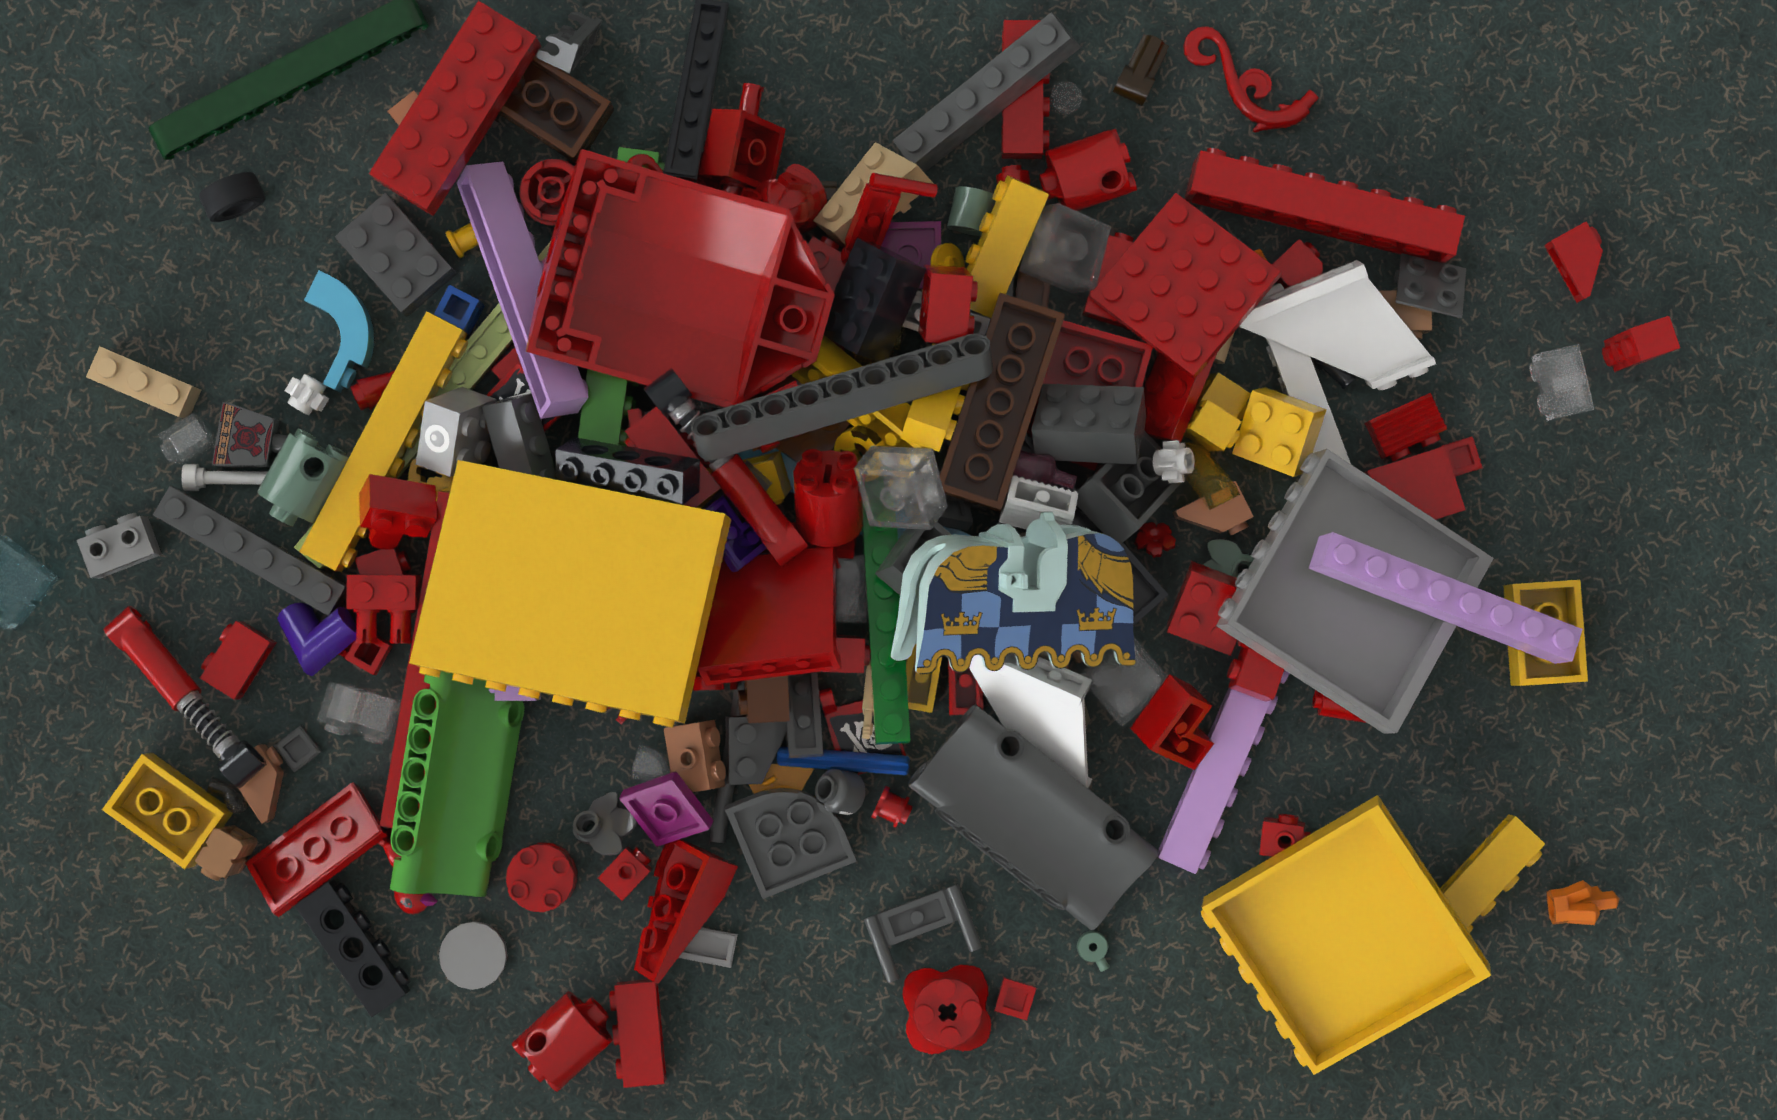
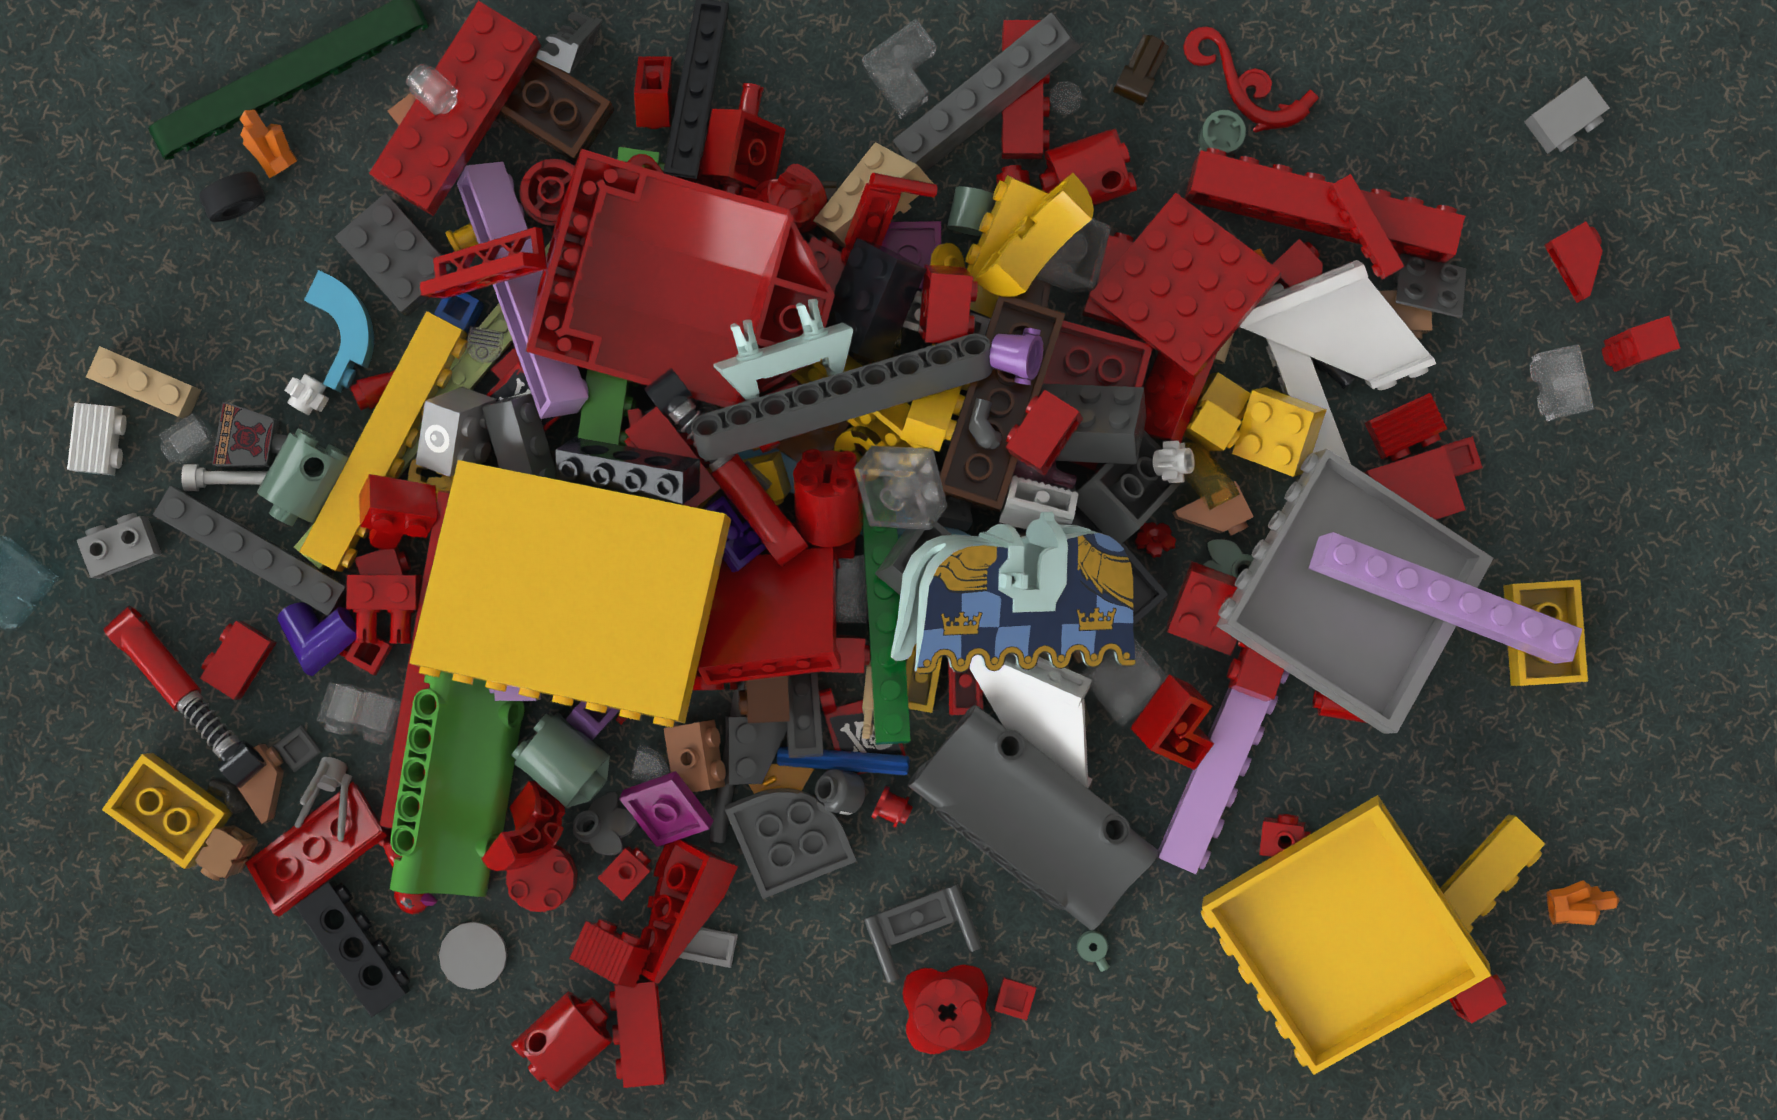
none -> white brick [67,403,127,476]
none -> orange rock [240,110,298,178]
none -> light grey plant [295,757,352,842]
none -> clear brick [406,63,458,115]
none -> red fence [420,227,547,299]
none -> clear tile [467,326,505,364]
none -> red brick [481,781,565,871]
none -> sand green cylinder [511,712,610,808]
none -> medium lavender brick [566,701,620,741]
none -> red brick [570,918,650,988]
none -> red slope [634,56,672,129]
none -> light aqua hose [713,299,853,401]
none -> clear brick [862,18,936,120]
none -> dark grey arm [969,398,1002,449]
none -> yellow brick [975,173,1094,297]
none -> medium lavender piece [989,328,1043,385]
none -> red brick [1006,389,1083,476]
none -> sand green piece [1198,110,1246,157]
none -> red piece [1329,174,1404,280]
none -> red brick [1449,974,1507,1024]
none -> light grey brick [1524,76,1610,154]

